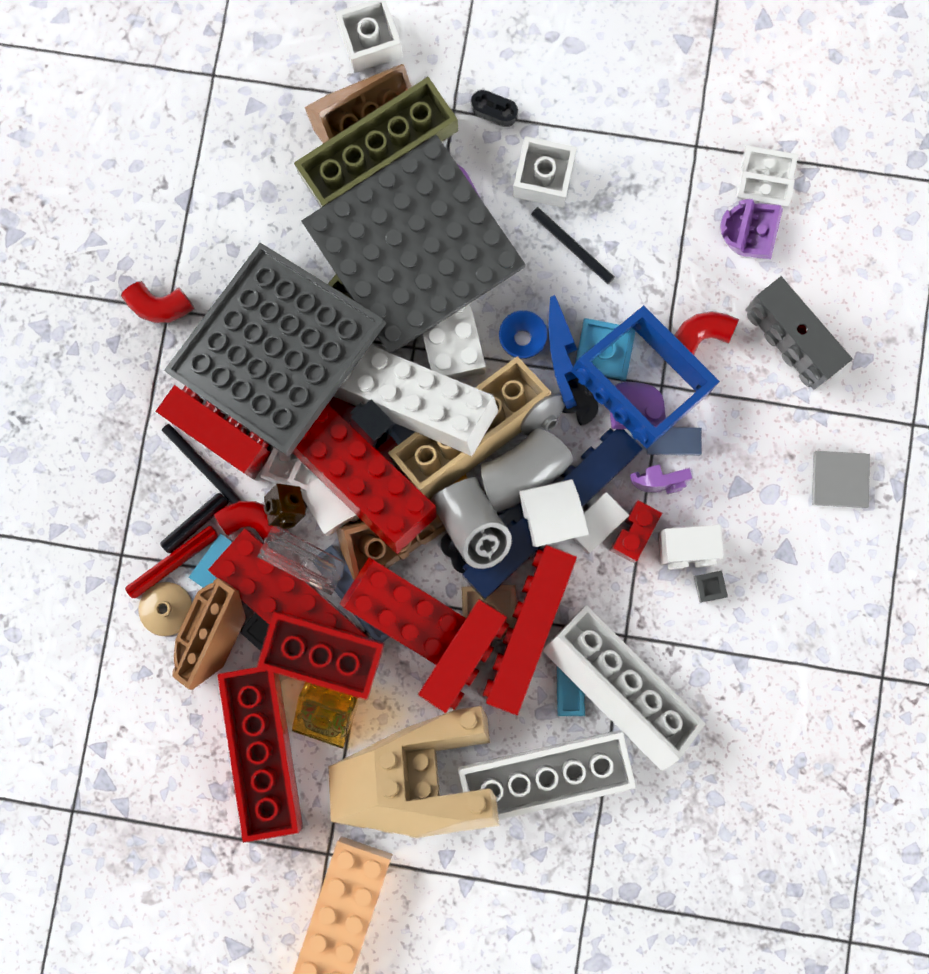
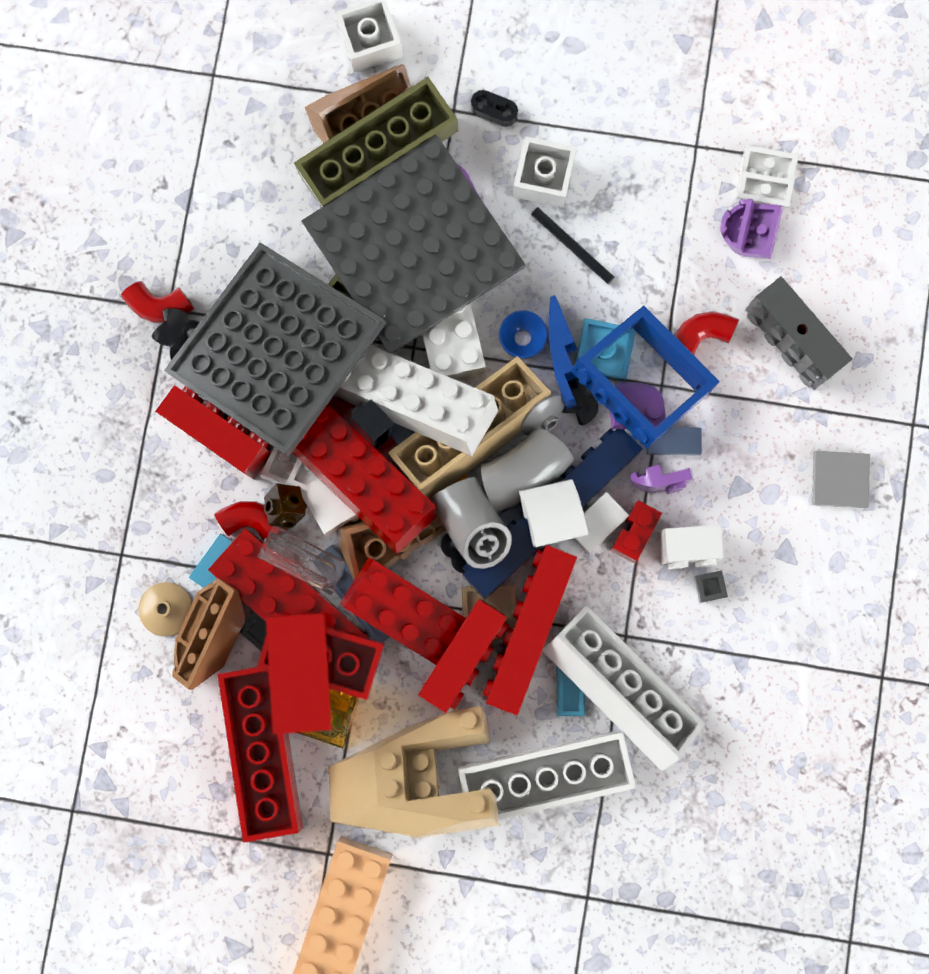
red axle [125,526,219,599] -> none
black axle [160,493,229,554] -> none
black bar [162,424,242,504] -> none
none -> black plate [151,308,200,360]
none -> red tile [266,613,332,734]

